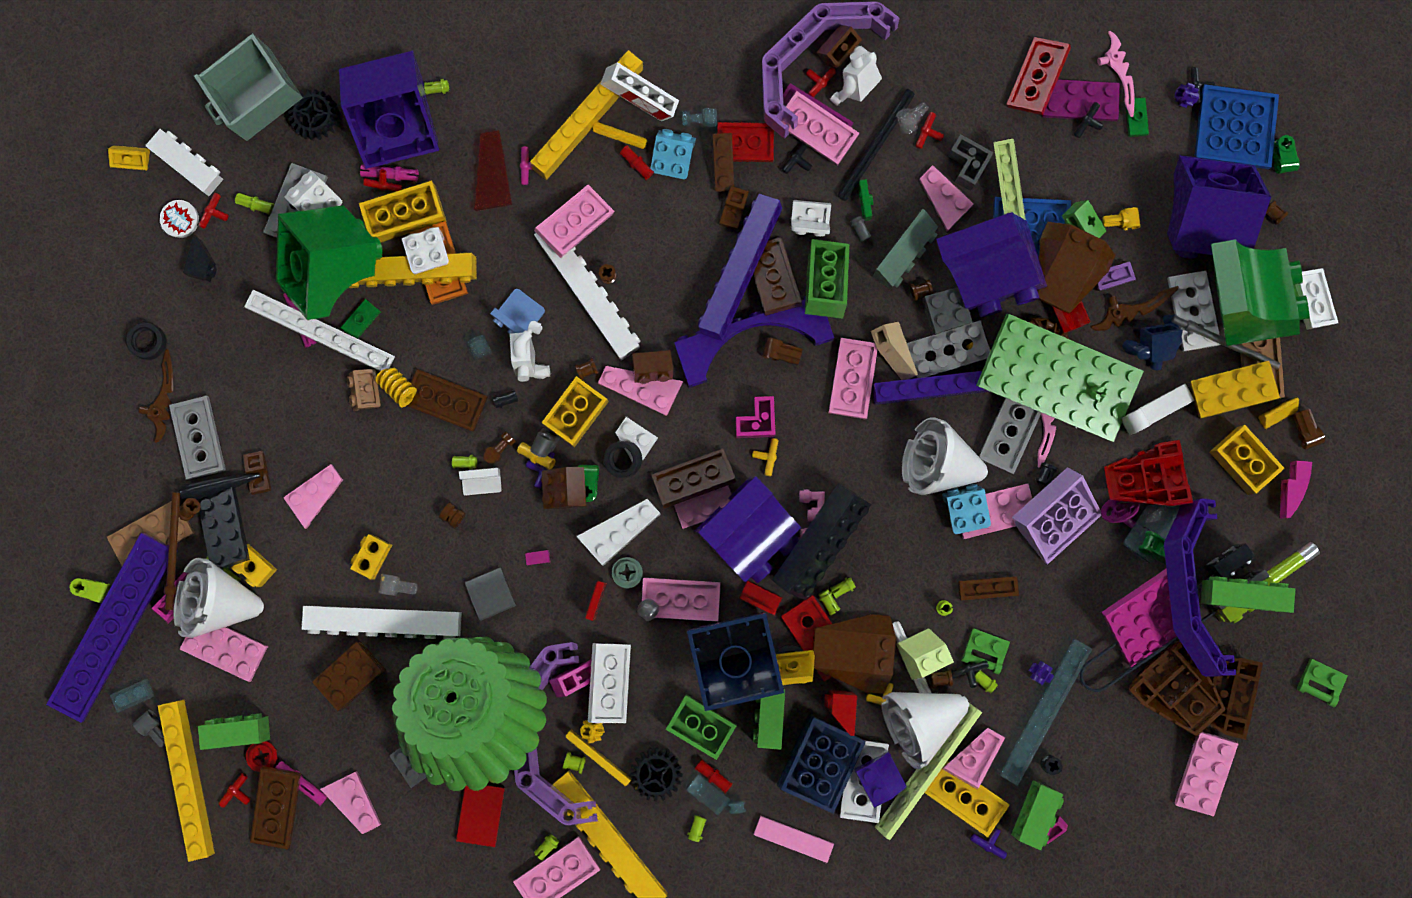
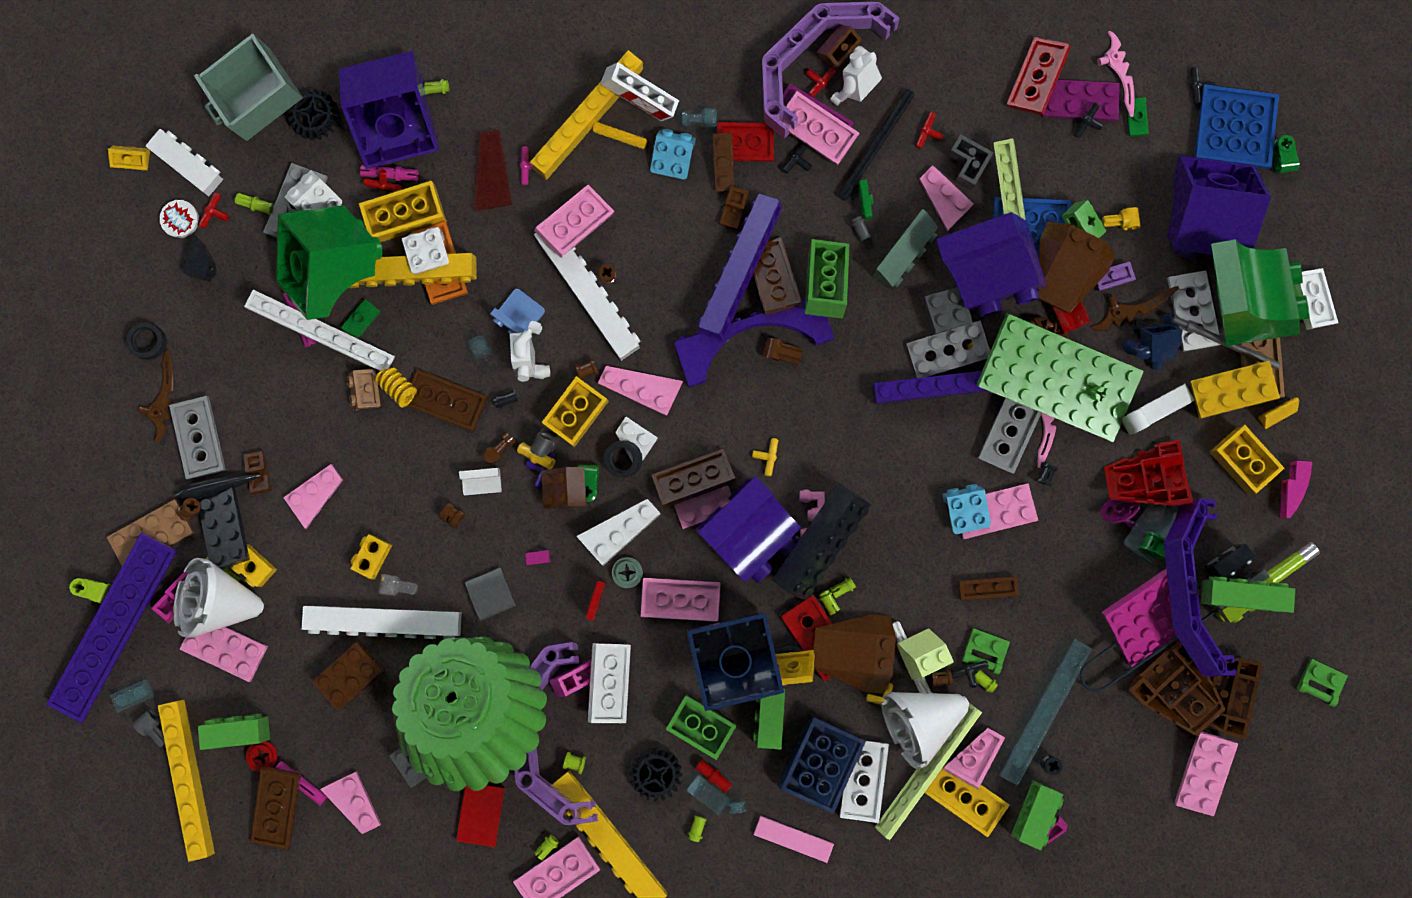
reddish brown bar [164,493,180,610] -> none
red piece [218,773,251,808] -> none
lime pin [452,455,477,470] -> none
yellow tile [566,729,632,786] -> none
yellow gear [580,720,605,743] -> none
red pin [619,145,654,180] -> none
reddish brown brick [632,350,673,384] -> none
flat silver piece [637,599,659,621] -> none
dark pink brick [736,396,775,438] -> none
red panel [739,581,782,616] -> none
white bracket [791,200,831,236] -> none
red slope [824,690,857,736] -> none
bright pink plate [828,338,878,419] -> none
dark purple slope [854,751,907,808] -> none
tan slope [871,322,918,380] -> none
clear axle [896,102,929,134] -> none
white cone [902,418,988,495] -> none
reddish brown bush [910,279,934,301] -> none
lime pin [936,600,953,616] -> none
dark purple piece [970,828,1007,859] -> none
lavender slope [1012,467,1101,565] -> none
dark purple gear [1028,661,1054,685] -> none
dark purple gear [1175,83,1199,108] -> none
reddish brown bush [1266,200,1289,225] -> none
reddish brown piece [1292,409,1325,449] -> none

